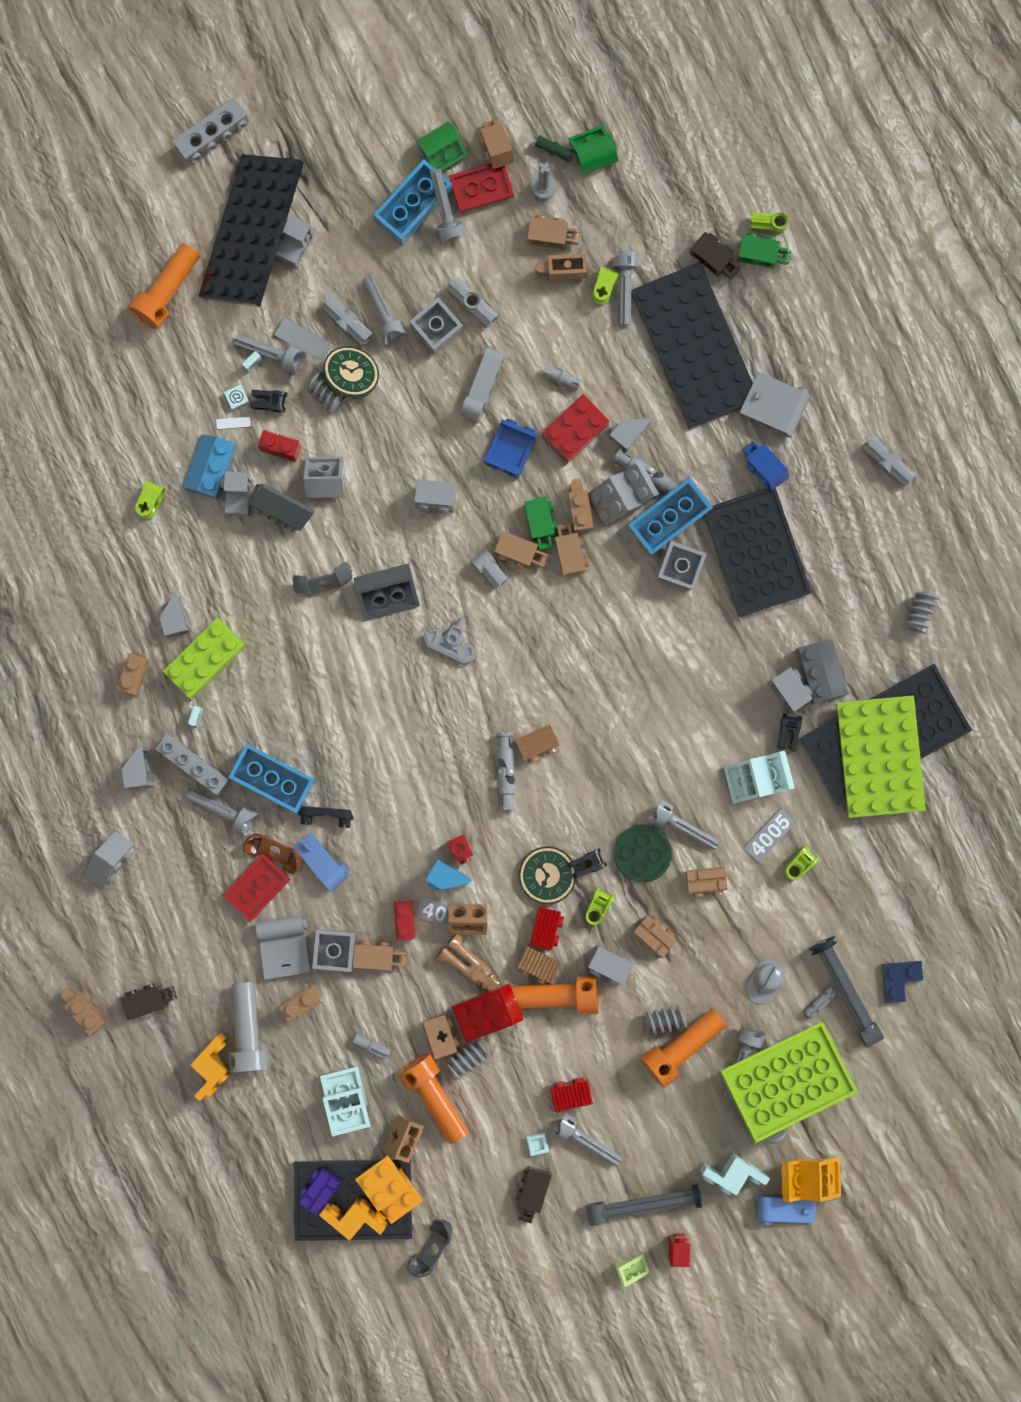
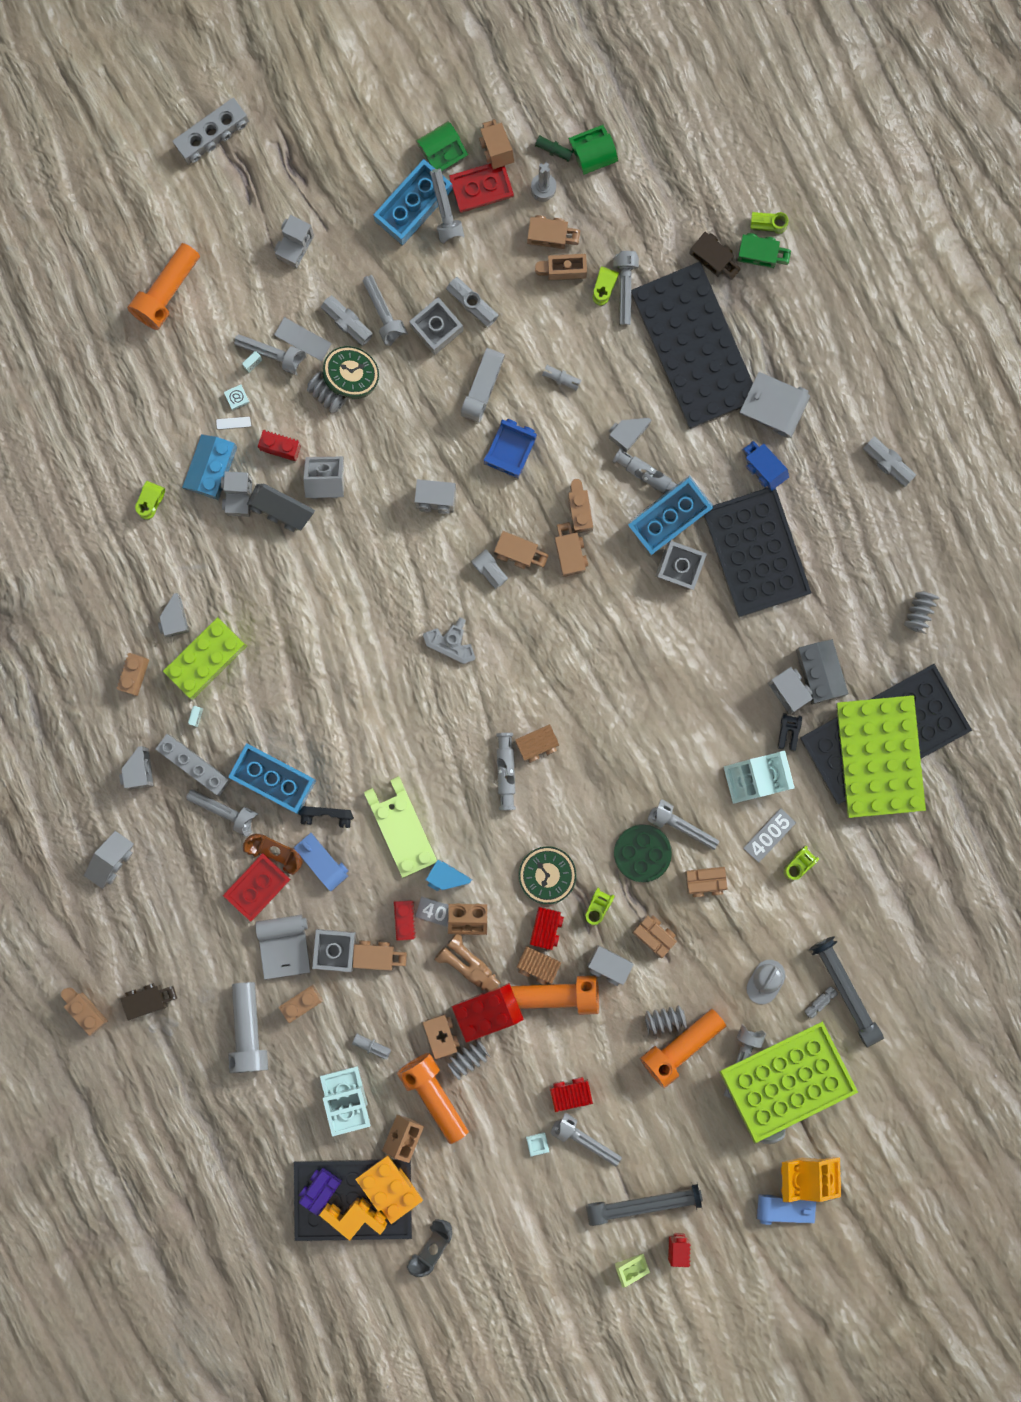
light orange bracket [190,1033,231,1101] -> none
black plate [198,154,304,307] -> none
black piece [250,390,288,413] -> none
dark grey piece [292,562,353,595] -> none
dark grey slope [353,563,420,620] -> none
red brick [446,834,473,865] -> none
dark brown brick [515,1166,552,1224] -> none
green brick [524,497,557,552] -> none
red brick [542,394,610,464] -> none
black piece [567,848,607,879] -> none
light grey bracket [588,461,659,527] -> none
light aqua bracket [700,1153,770,1195] -> none
dark blue plate [882,961,923,1003] -> none
none -> yellowish green hinge [364,776,437,878]

